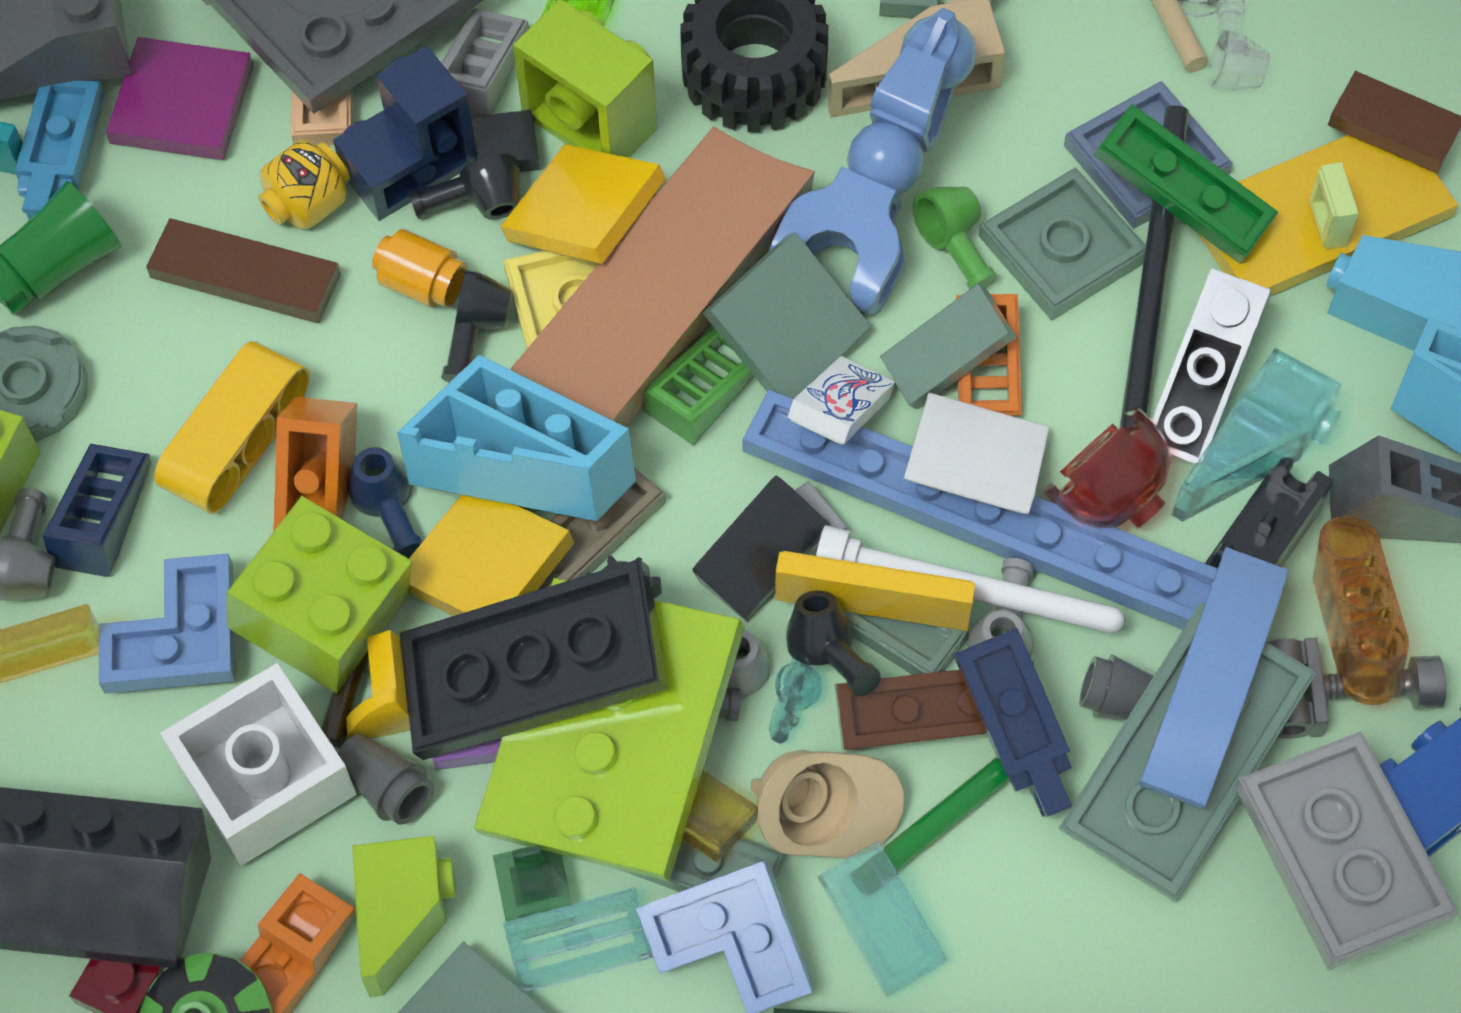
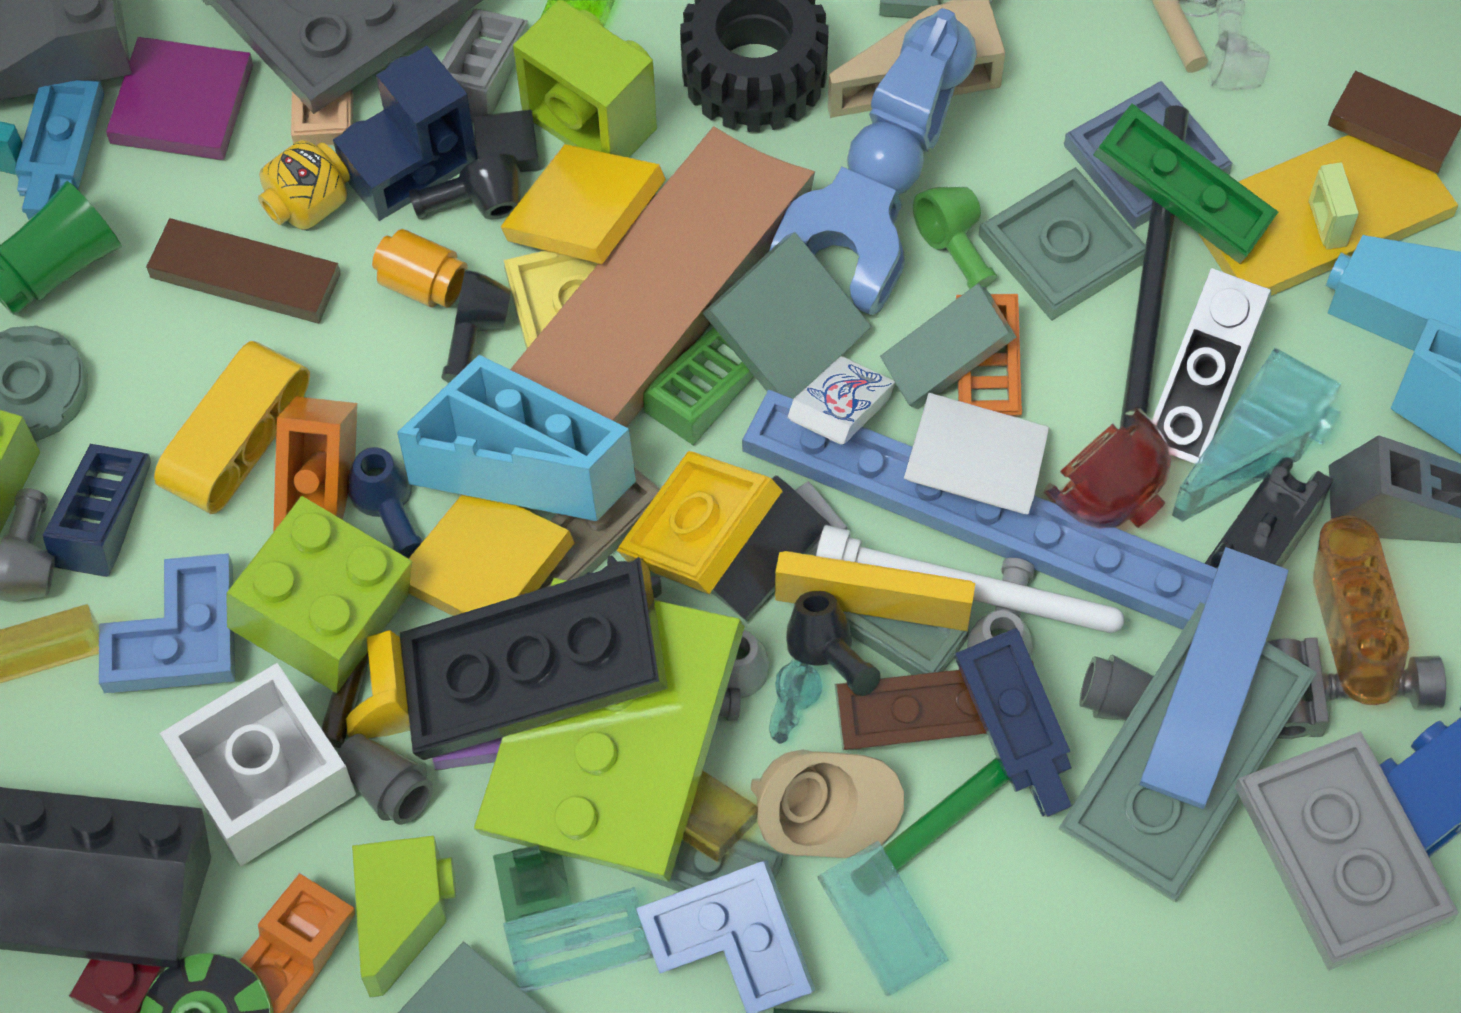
none -> yellow tile [616,451,782,594]

